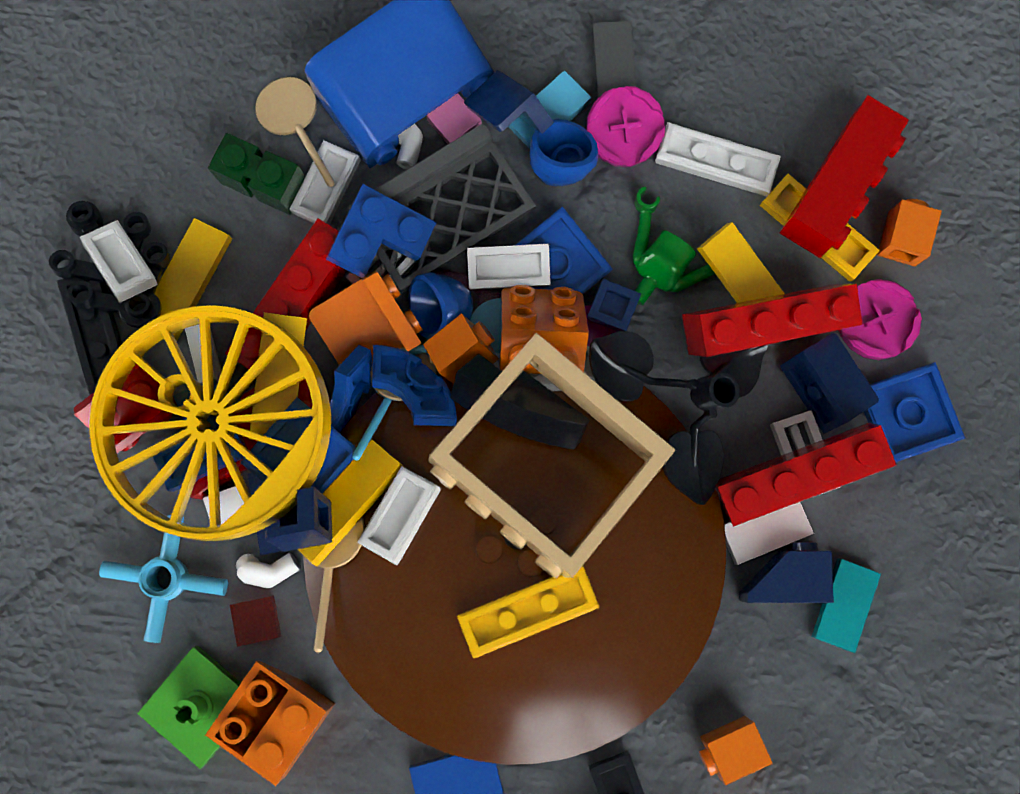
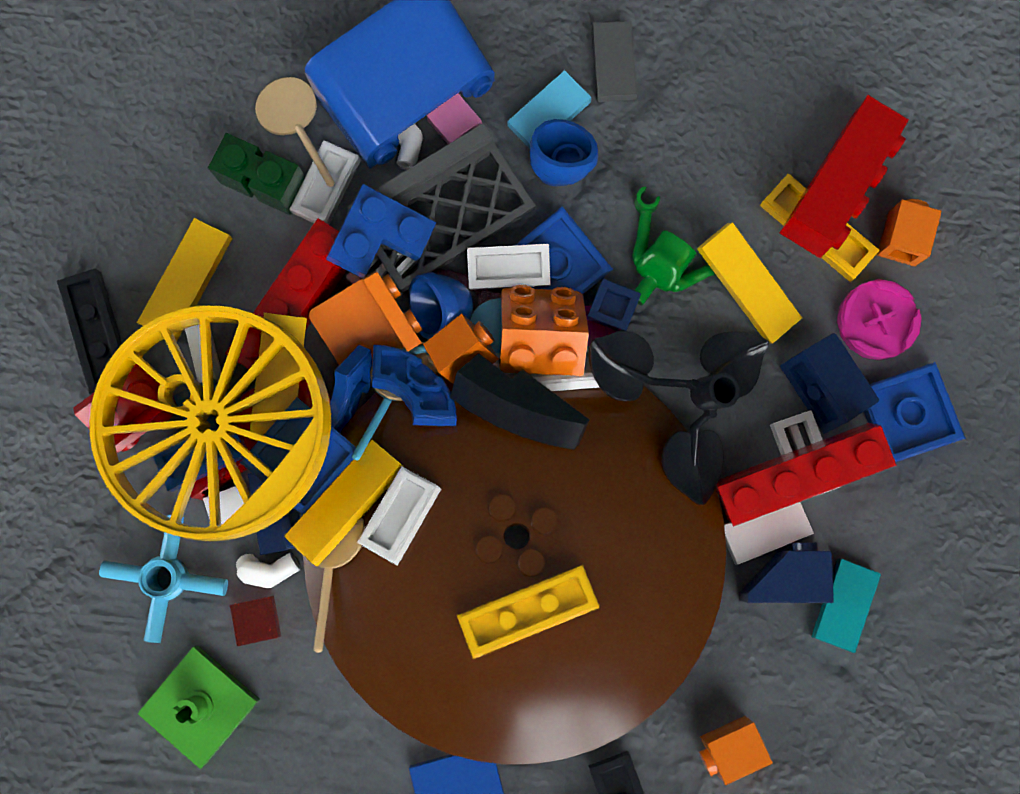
black plant [49,201,170,328] -> none
white tile [80,220,158,303] -> none
orange slope [205,660,335,786] -> none
dark blue panel [265,487,332,552] -> none
tan window [428,333,675,579] -> none
dark blue panel [464,70,554,133] -> none
dark pink tile [586,86,665,167] -> none
white tile [655,122,781,197] -> none
red brick [682,284,863,357] -> none

